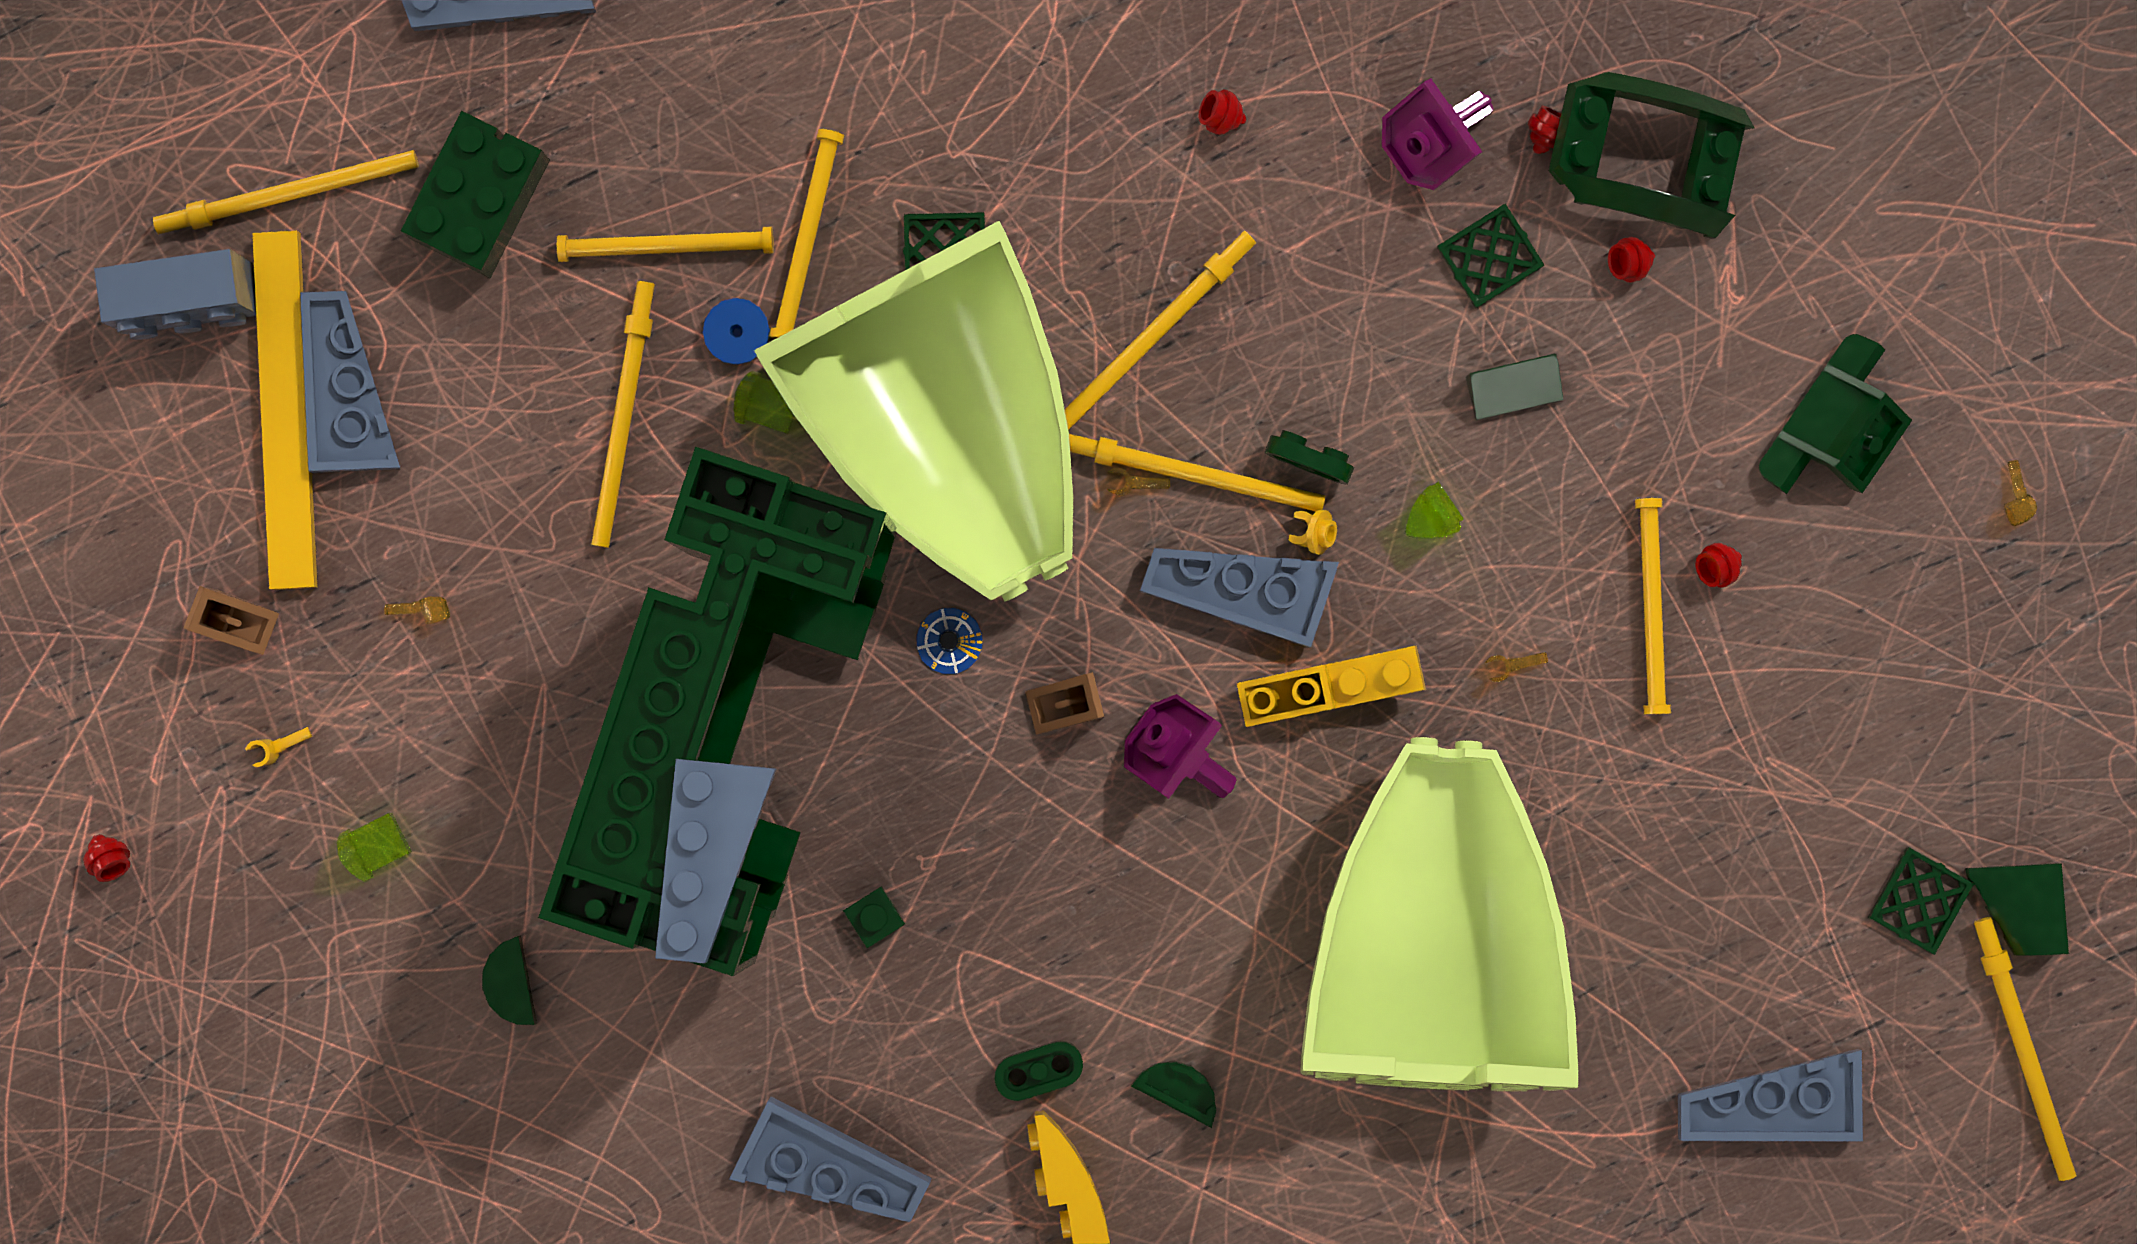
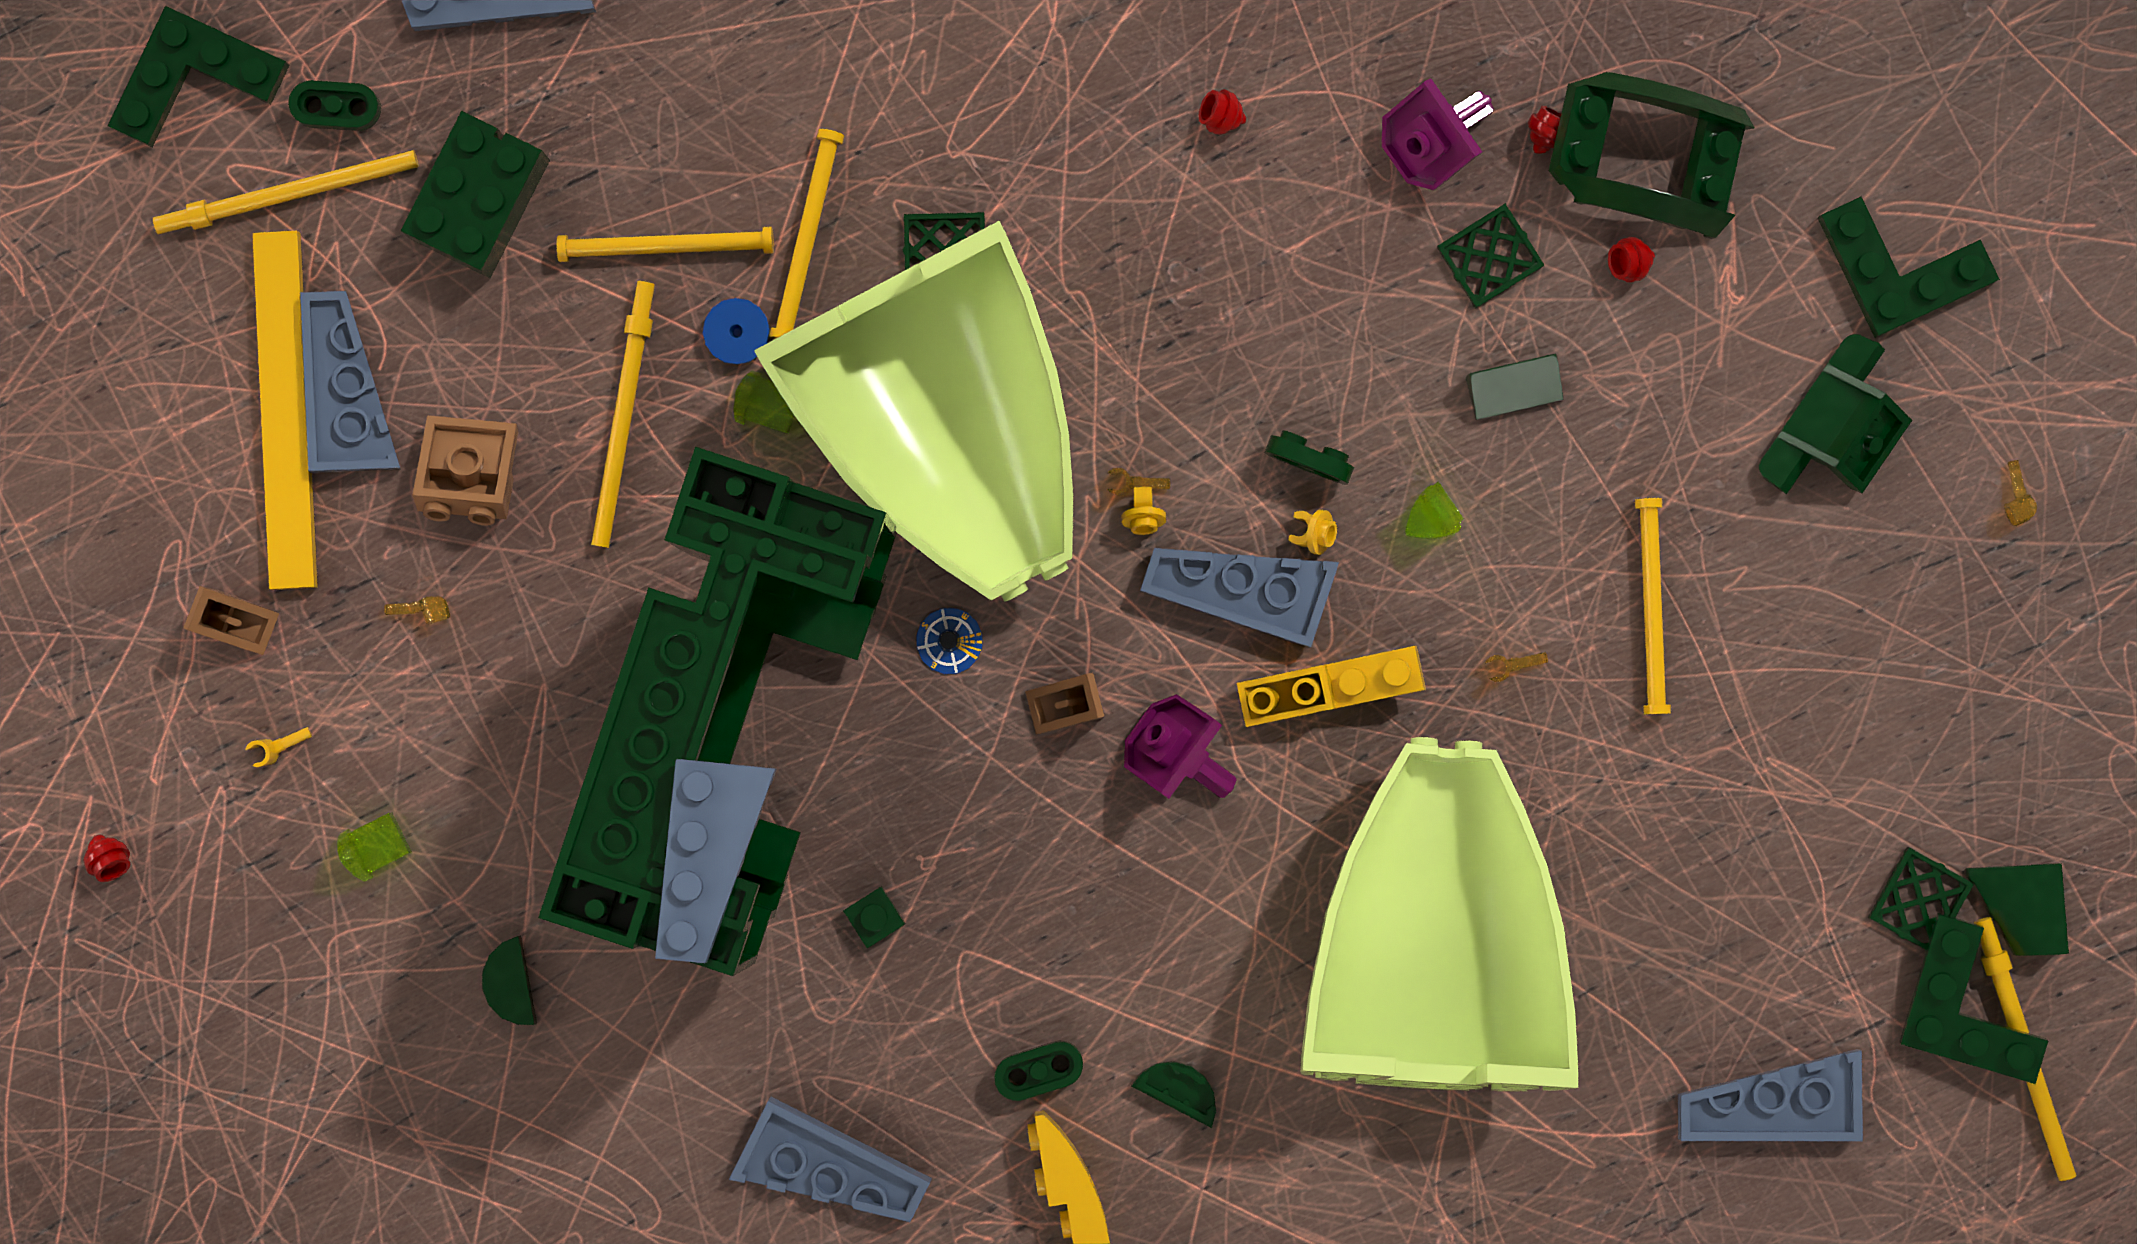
sand blue piece [94,249,256,340] -> none
yellow bar [1065,231,1256,430] -> none
yellow bar [1069,434,1325,512] -> none
red plate [1695,543,1742,588] -> none
none -> dark green plate [108,6,290,148]
none -> dark green plate [288,80,381,131]
none -> medium nougat plate [412,415,518,526]
none -> yellow plate [1121,487,1166,535]
none -> dark green plate [1818,196,2000,338]
none -> dark green plate [1899,913,2048,1084]

